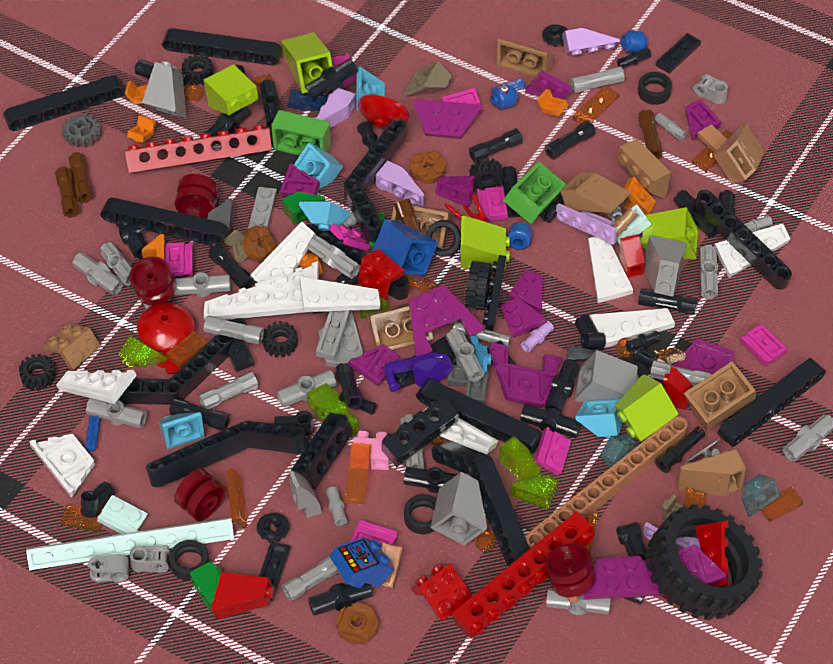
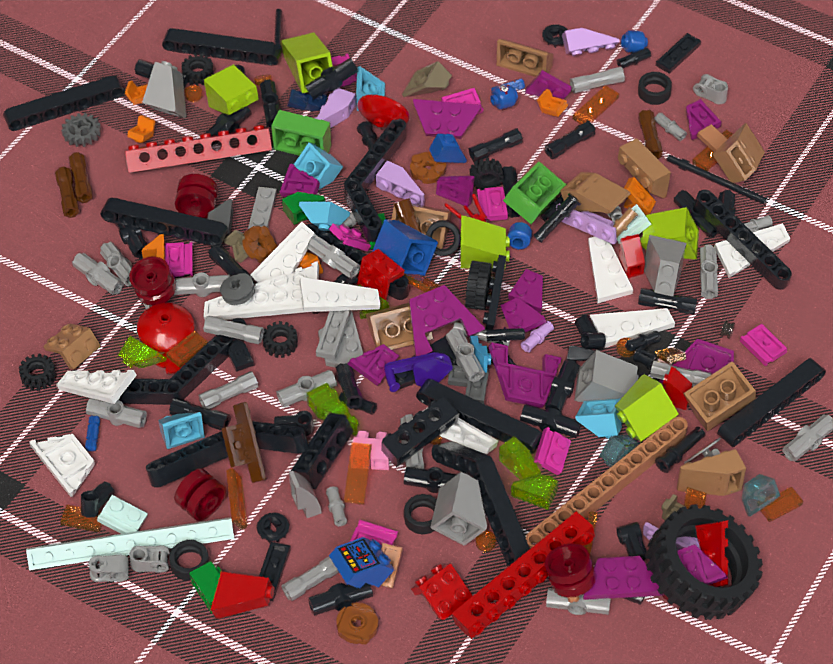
none -> dark grey piece [220,273,255,305]
none -> reddish brown bracket [221,402,266,483]
none -> black bar [274,9,282,50]
none -> blue slope [429,134,467,163]
none -> black axle [486,327,525,342]
none -> black pin [533,193,581,243]
none -> black bar [666,154,768,205]
none -> clear smoke bush [720,320,735,339]

